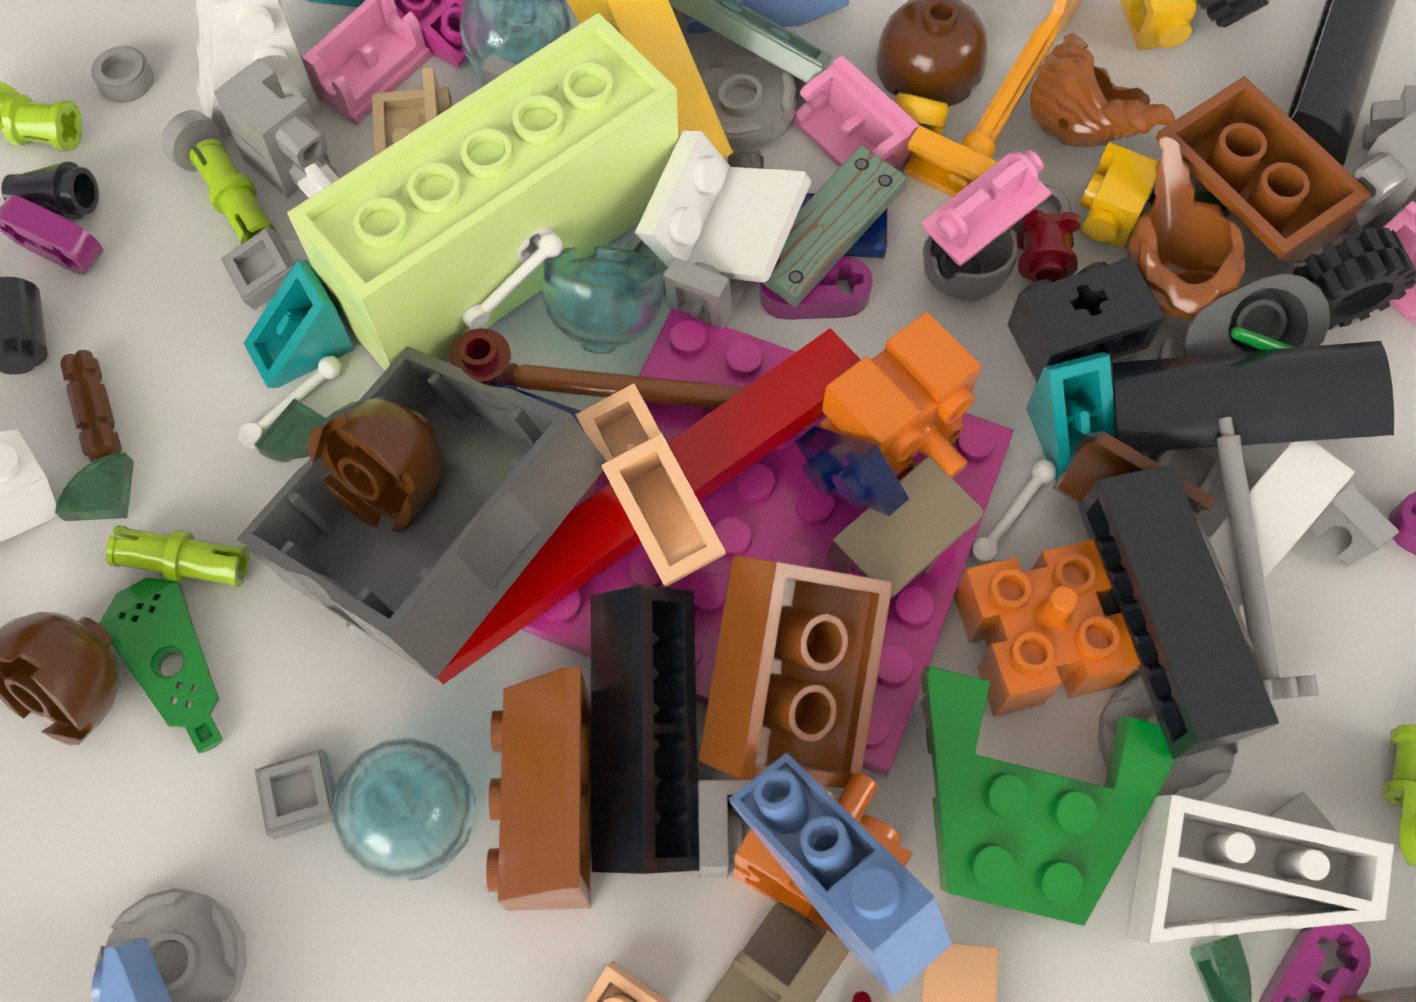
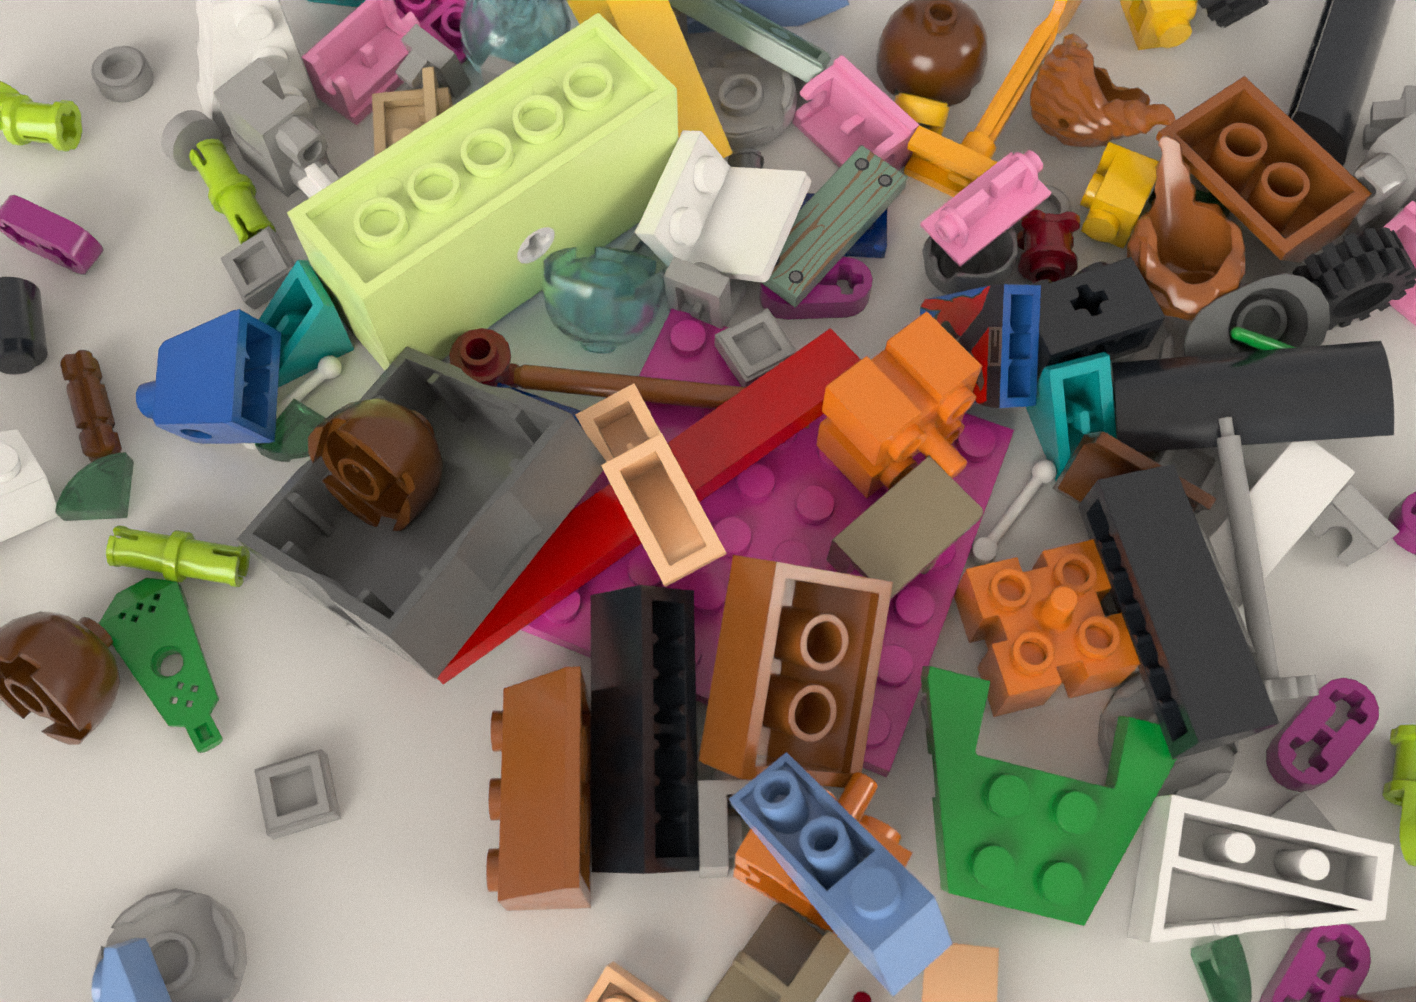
black cone [1,161,99,220] -> none
clear light blue cylinder [333,737,475,881] -> none
white hinge [462,233,563,330] -> none
clear blue plate [795,426,909,516] -> none
none -> blue torso [136,309,281,444]
none -> light grey tile [395,24,471,99]
none -> light grey tile [714,308,797,387]
none -> torso [902,284,1041,408]
none -> magenta beam [1266,678,1379,792]

